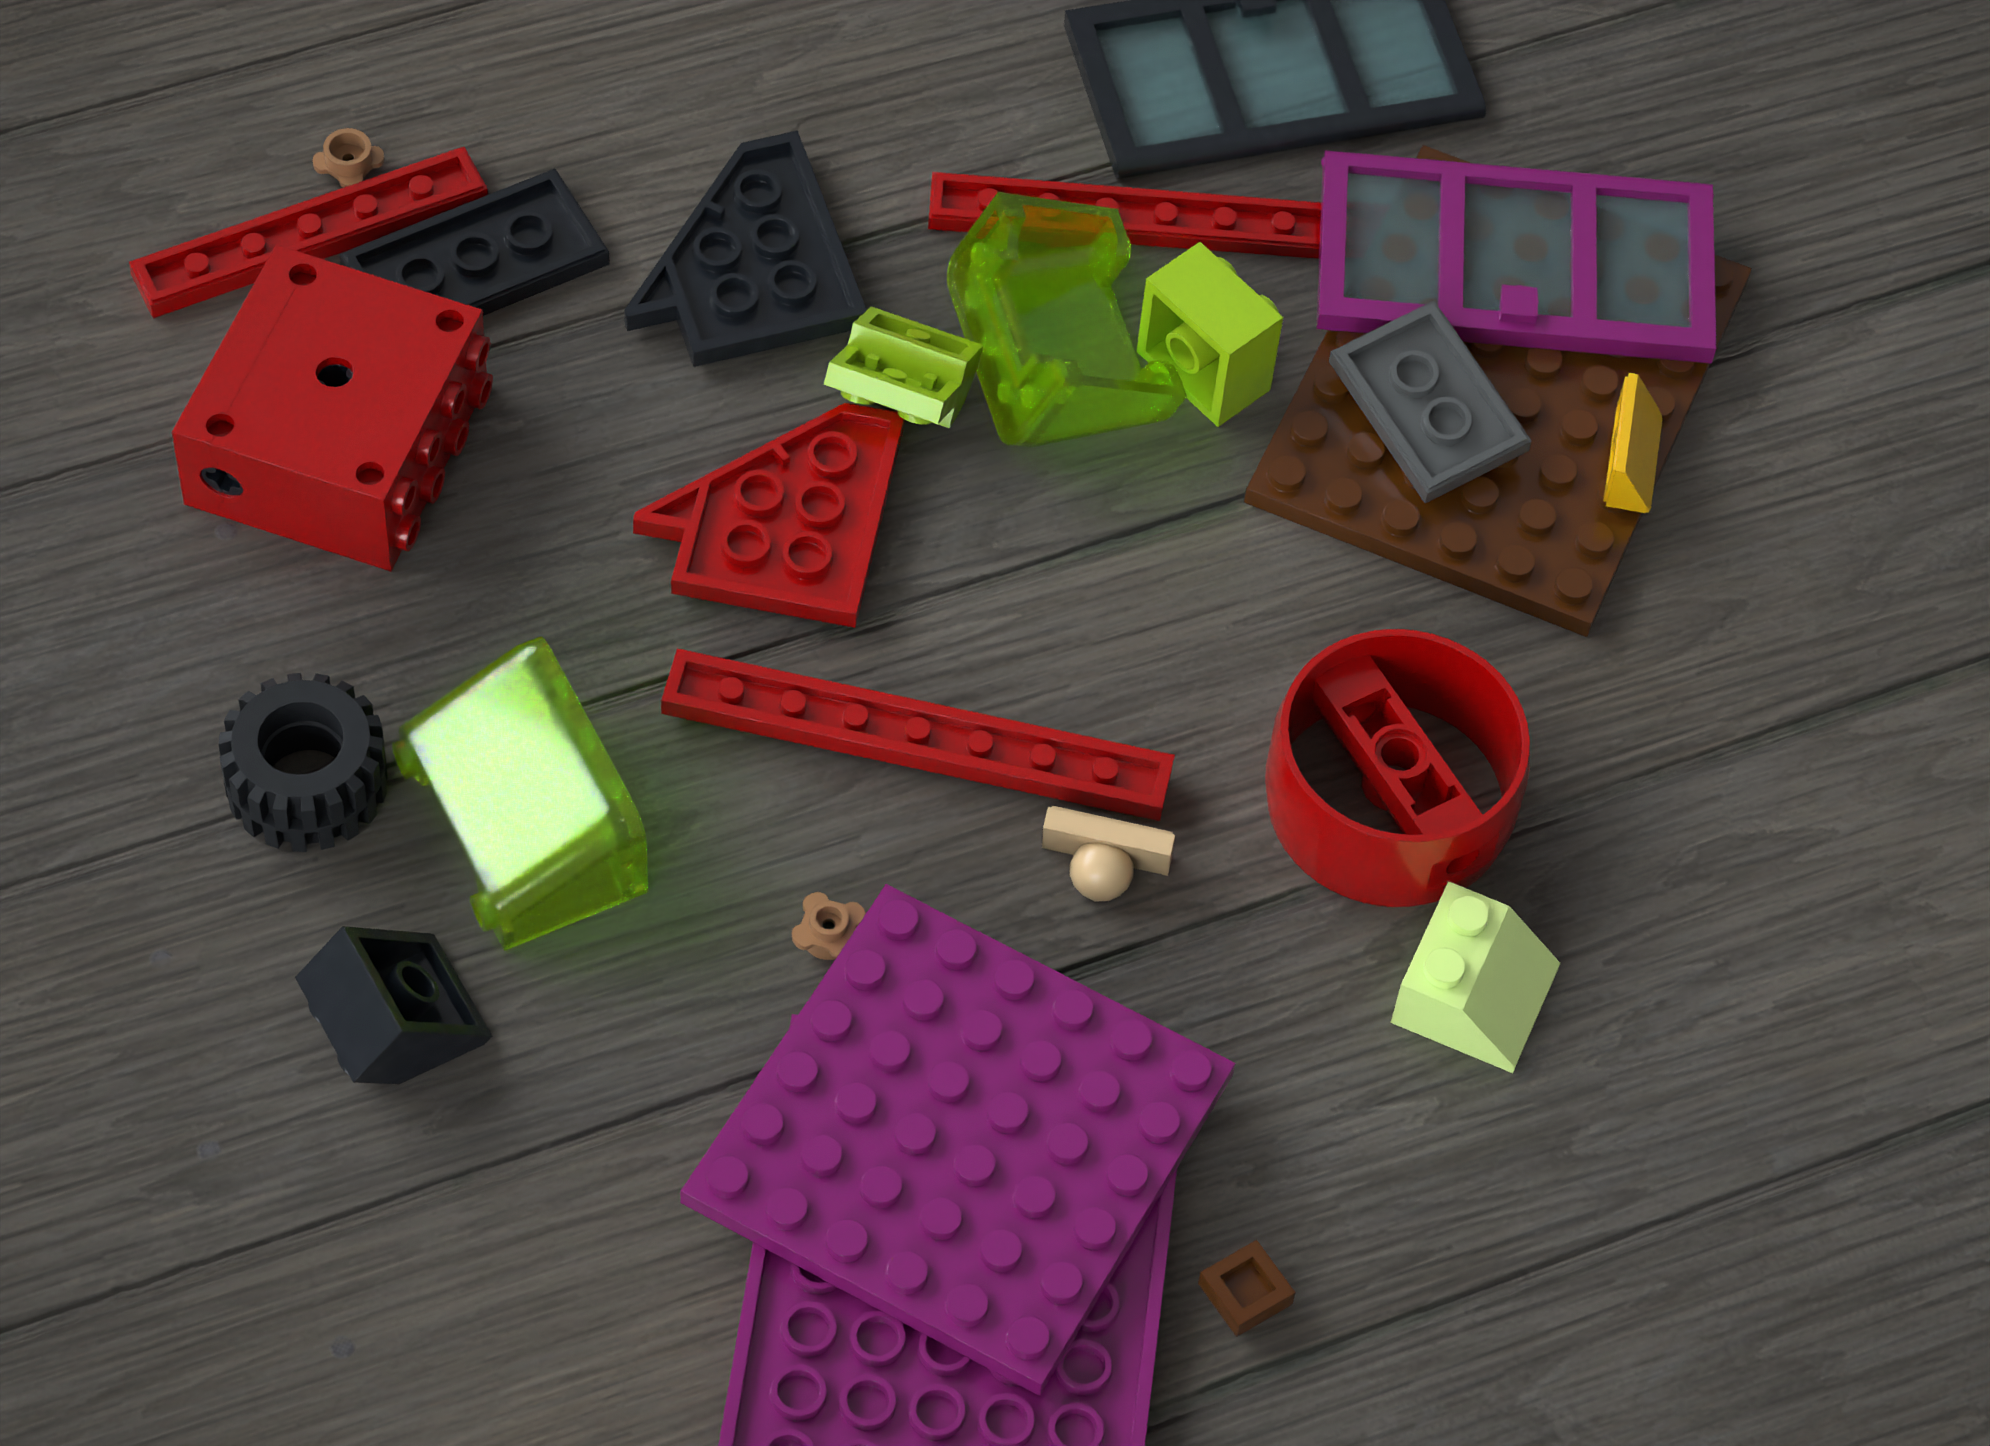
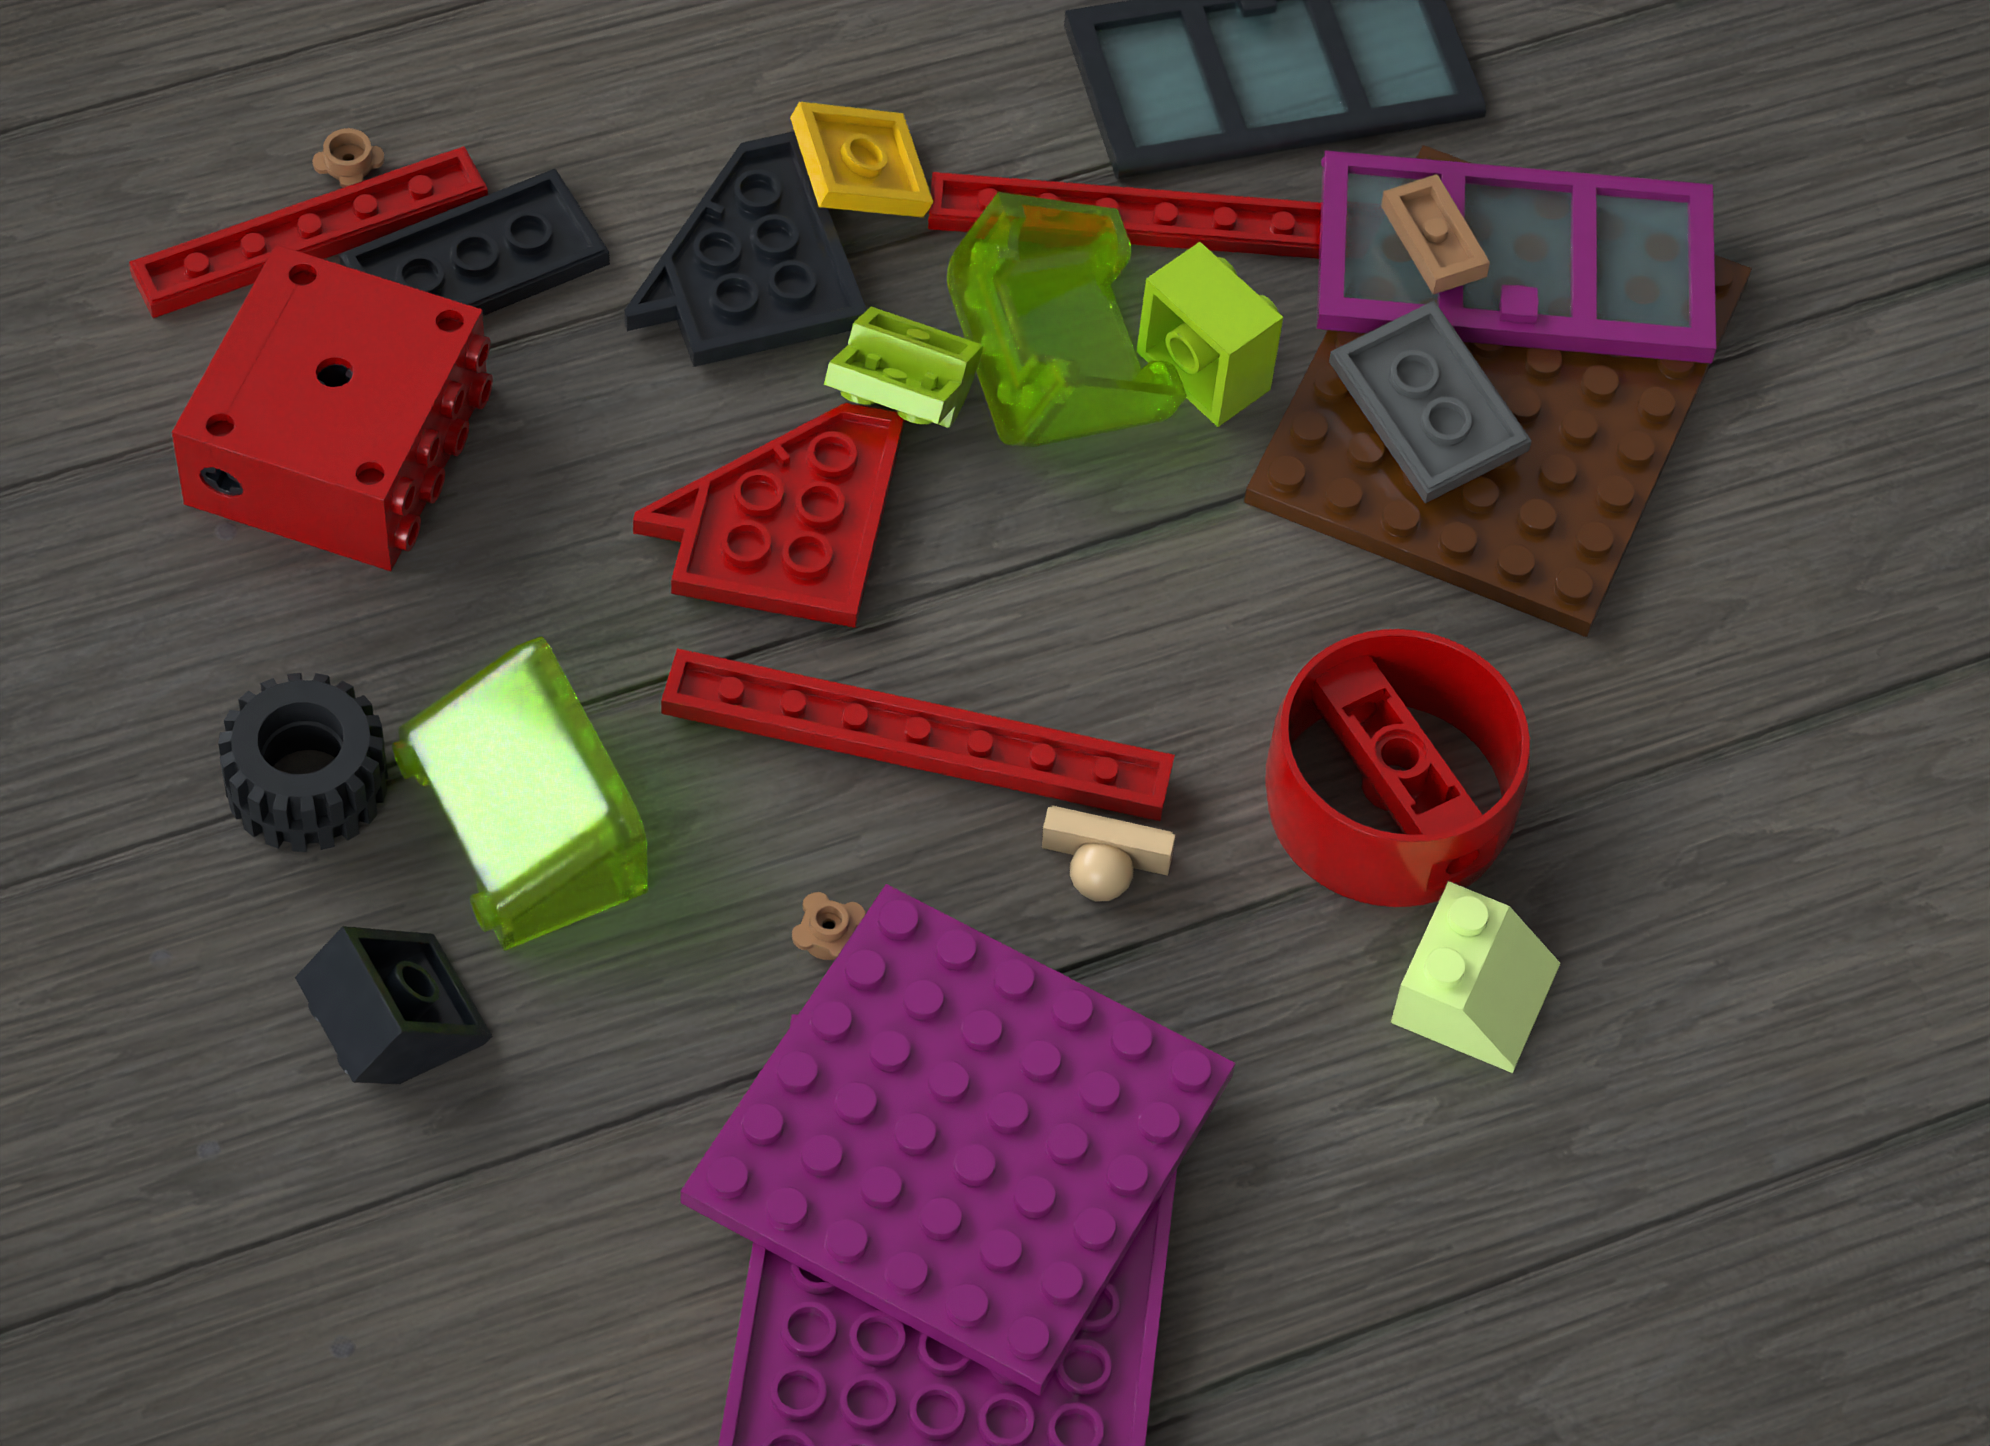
reddish brown plate [1198,1240,1296,1337] -> none
yellow slope [1603,373,1662,513] -> none
none -> yellow plate [790,101,933,218]
none -> medium nougat plate [1381,174,1490,295]

